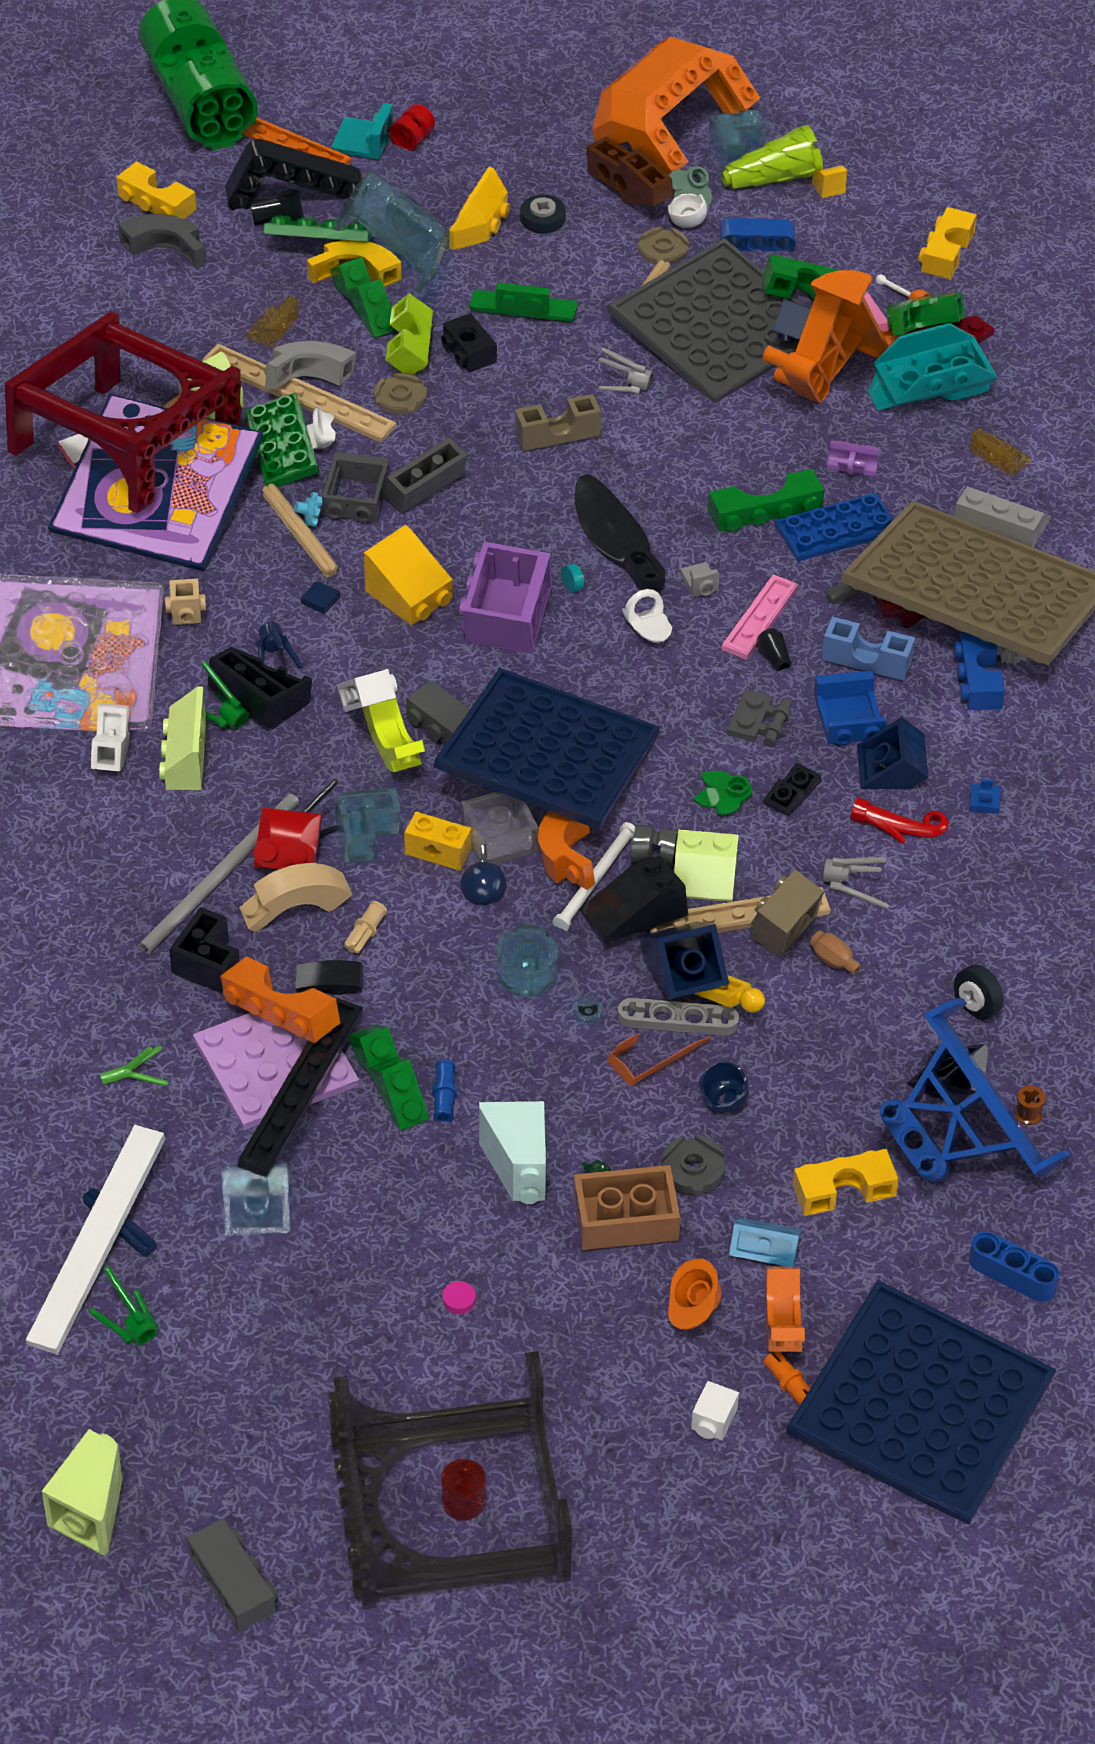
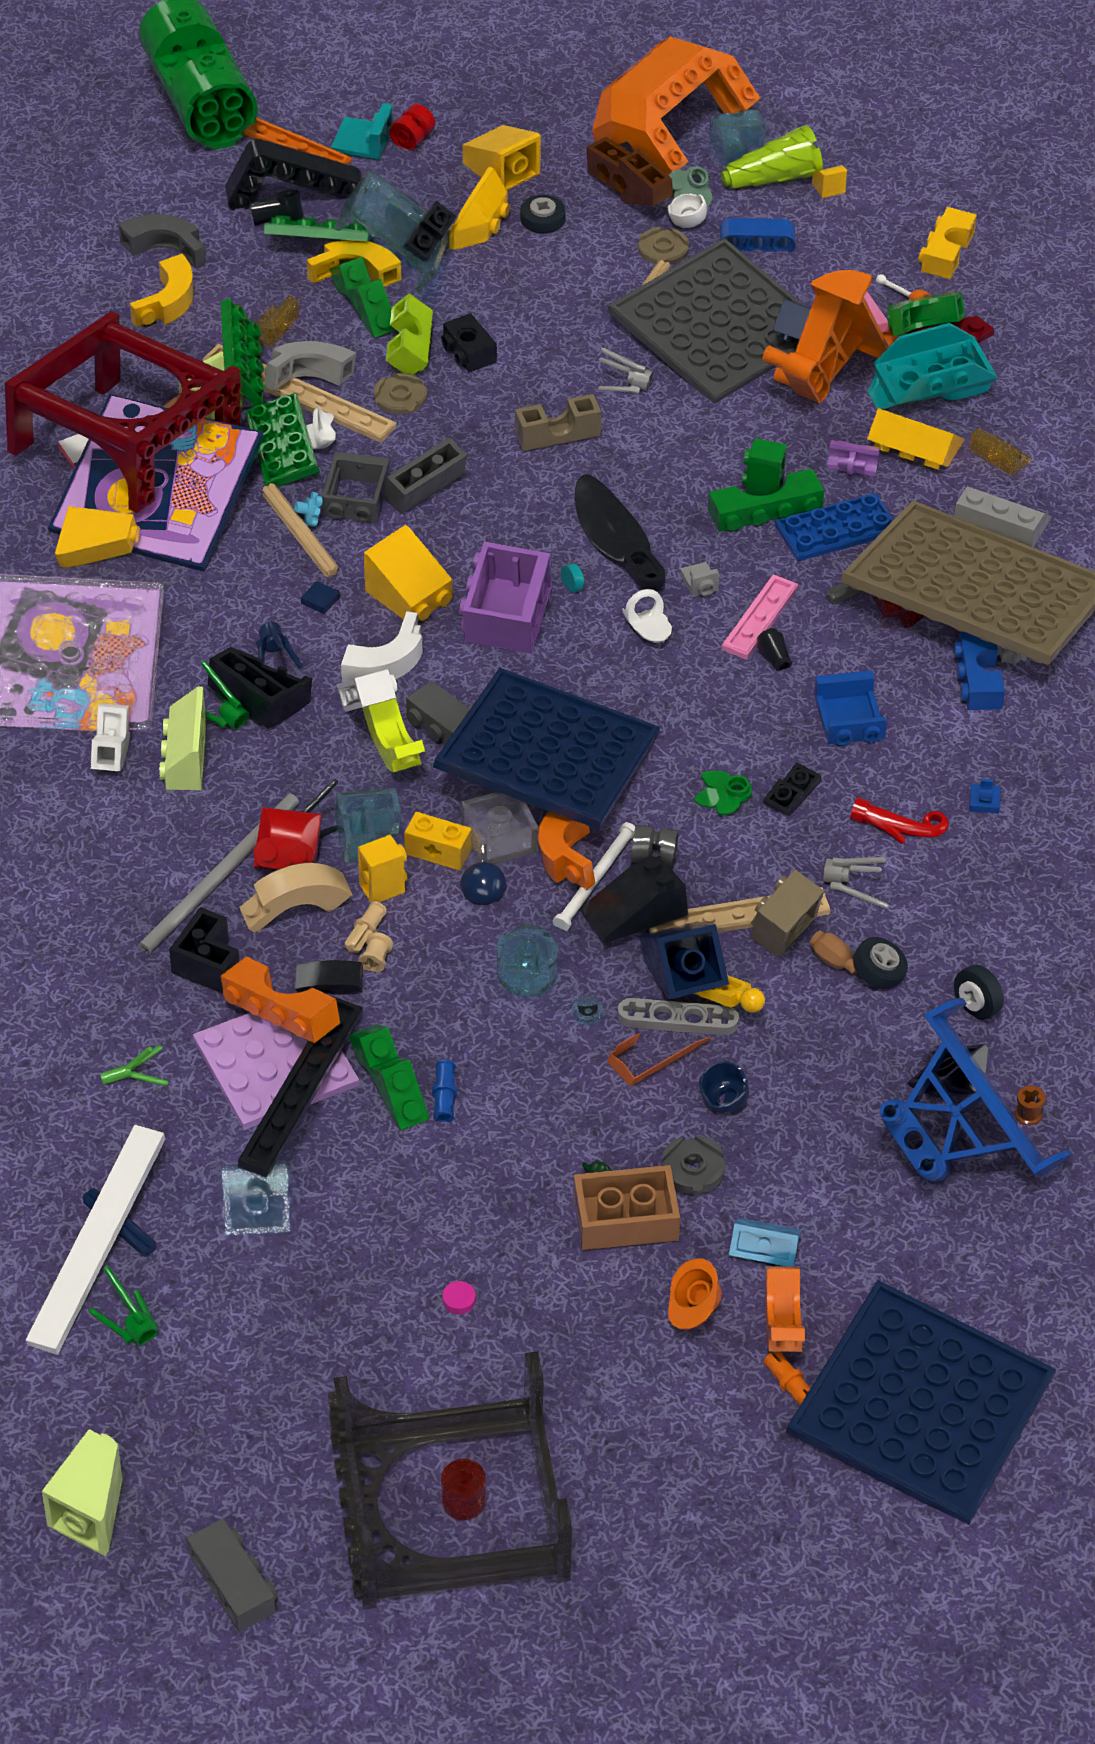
yellow arch [116,161,197,219] -> none
tan brick [165,579,206,625] -> none
green bracket [470,282,577,322] -> none
light aqua slope [479,1101,546,1204] -> none
yellowish green slope [674,829,739,902] -> none
white brick [691,1381,739,1441] -> none
dark grey plate [727,689,792,747] -> none
green arch [762,254,839,300] -> none
yellow arch [792,1149,899,1216] -> none
medium blue arch [822,617,915,681] -> none
dark blue slope [857,717,929,789] -> none
blue beam [968,1232,1059,1302] -> none
none -> yellow slope [55,506,140,568]
none -> yellow arch [130,254,194,327]
none -> green tile [220,298,265,406]
none -> white arch [341,611,422,682]
none -> yellow brick [358,834,407,903]
none -> tan bush [358,932,393,973]
none -> black slope [403,201,457,262]
none -> yellow slope [463,125,541,190]
none -> green brick [742,438,787,496]
none -> black wheel [853,937,908,989]
none -> yellow slope [867,408,965,470]

